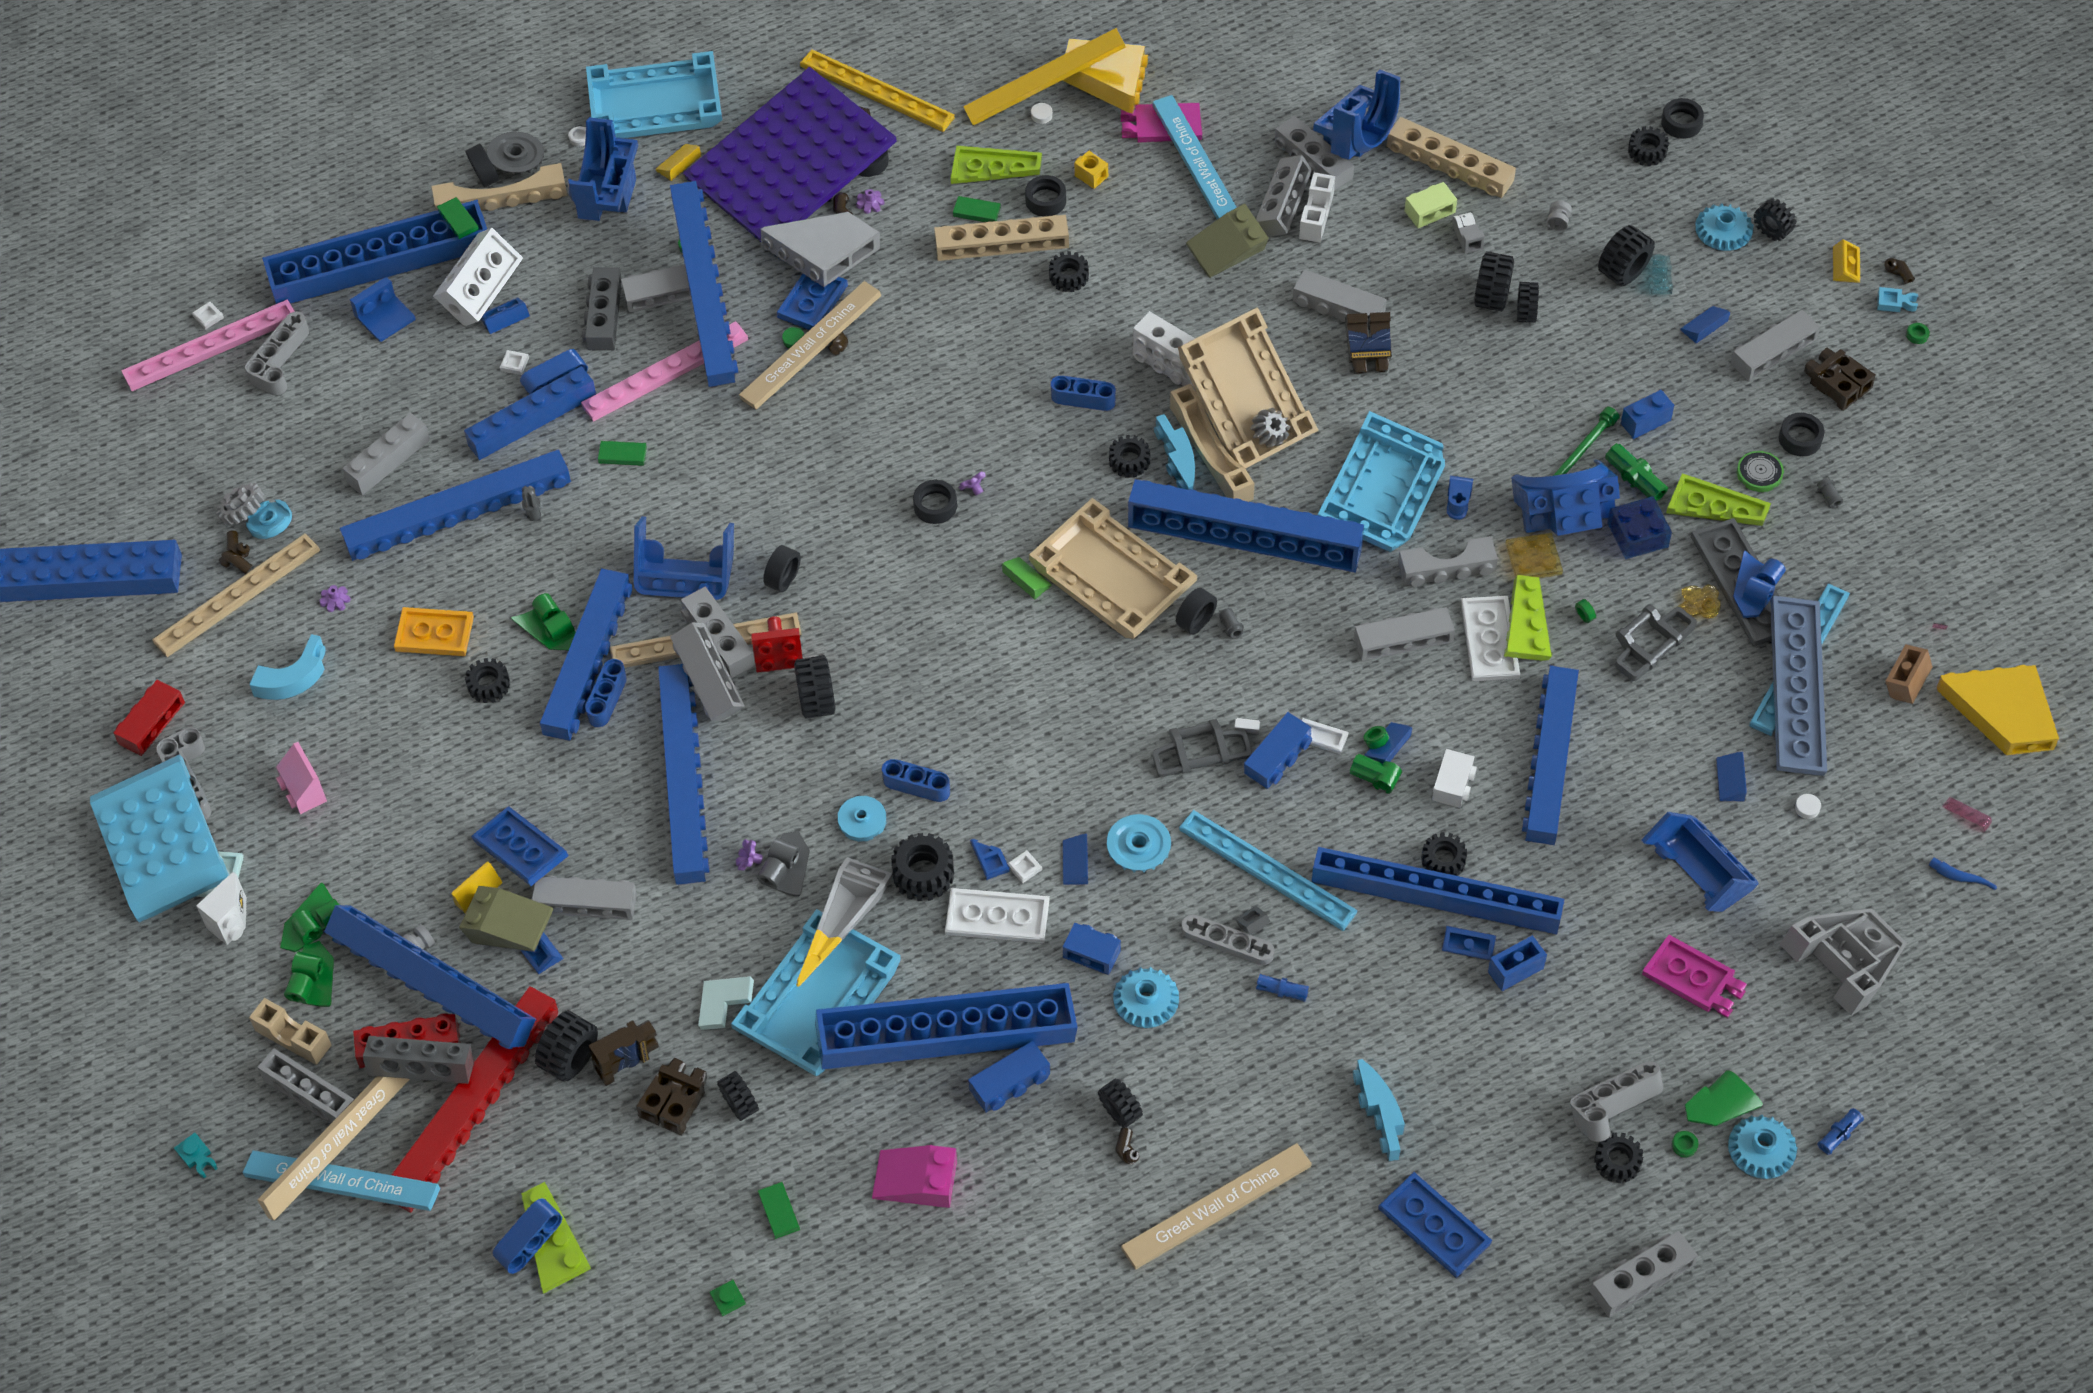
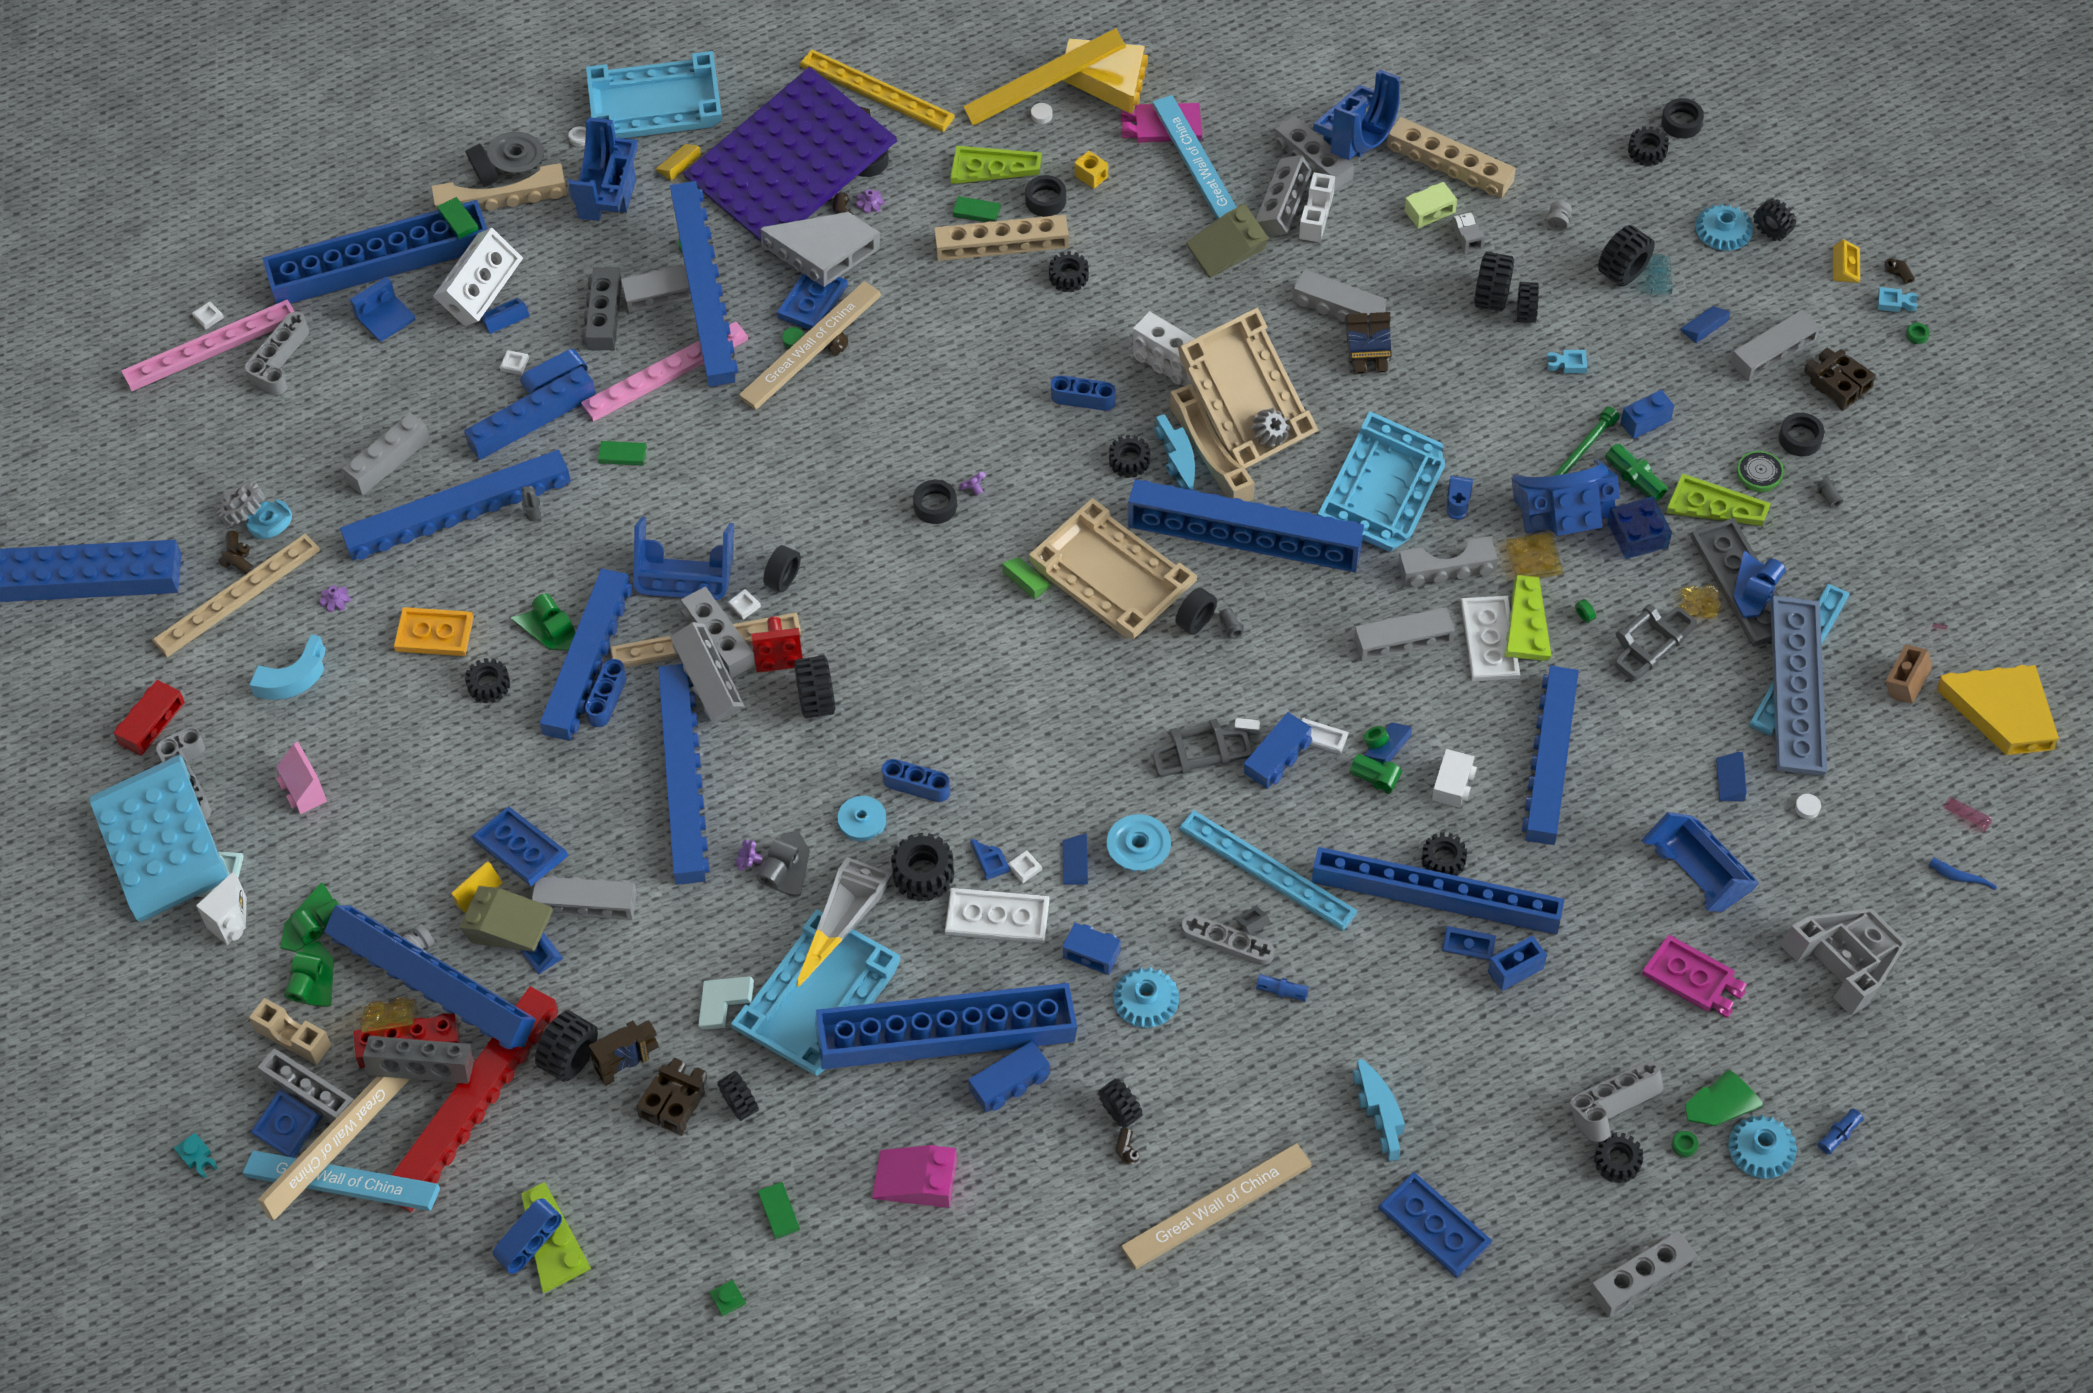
none -> blue plate [250,1089,322,1158]
none -> clear yellow plate [360,997,417,1032]
none -> white tile [727,589,761,620]
none -> medium azure plate [1547,350,1587,373]

